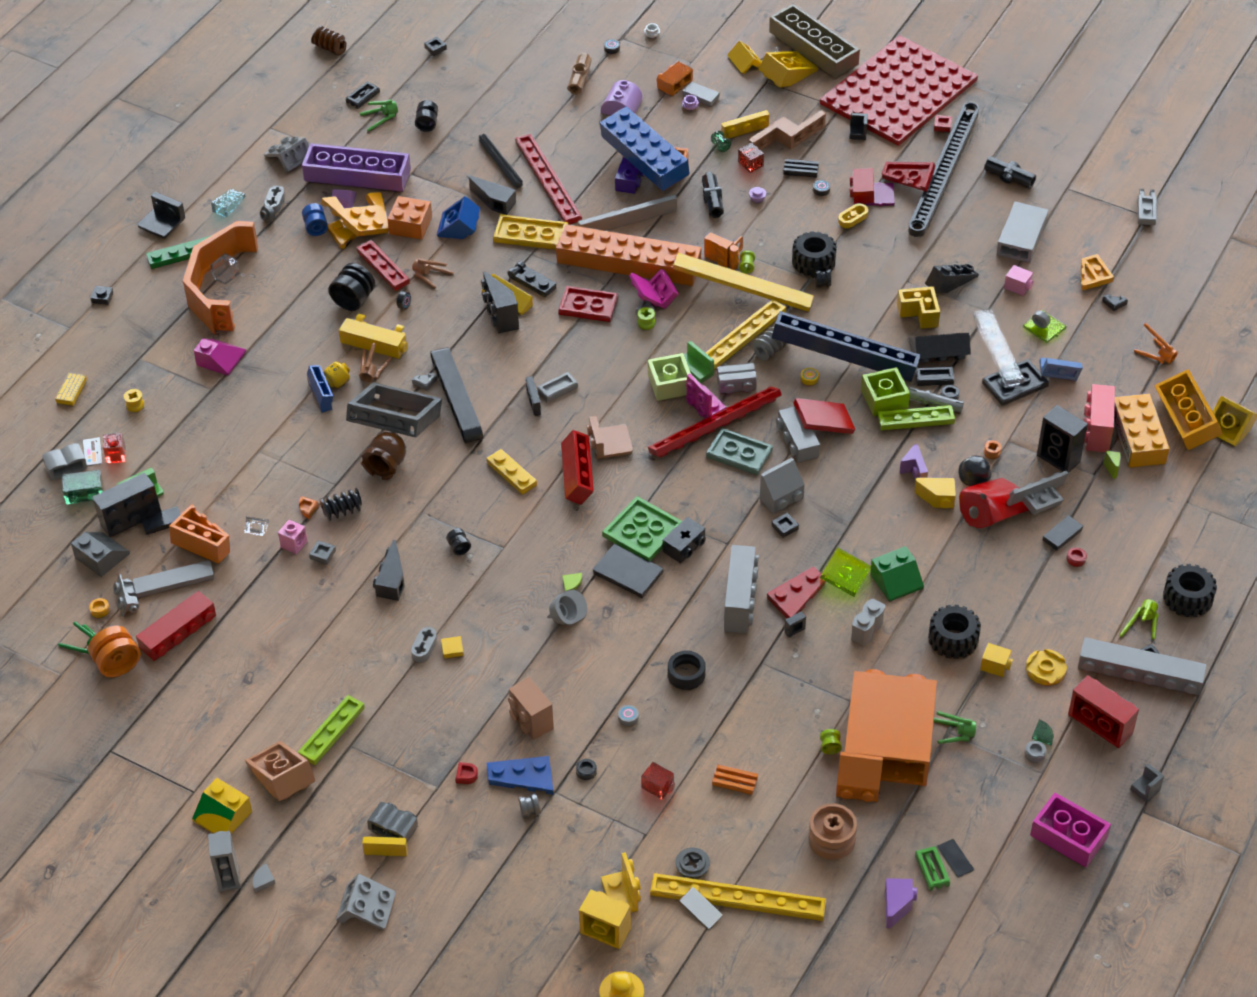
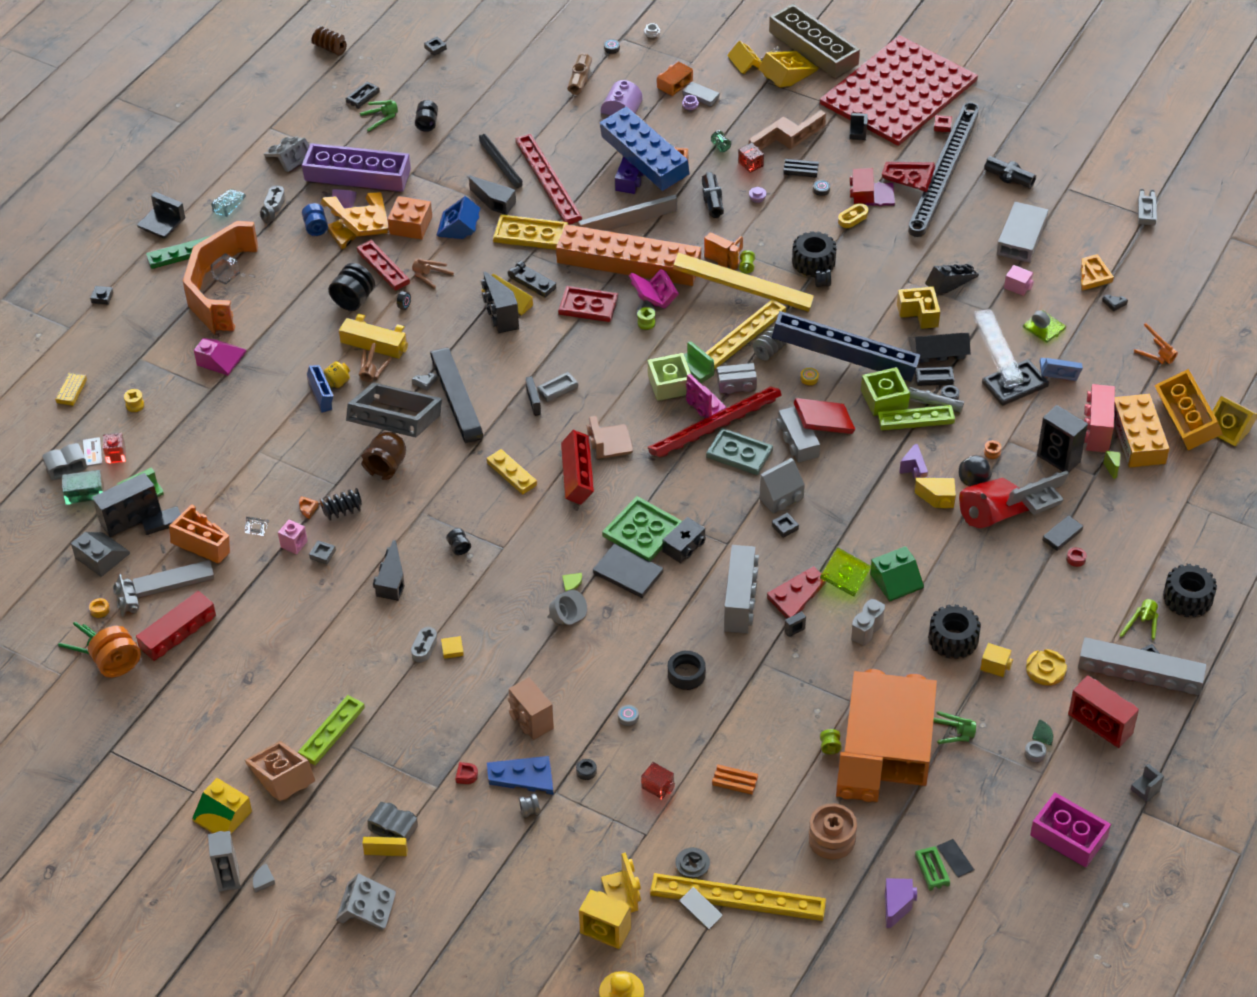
yellow plate [721,110,770,140] -> none

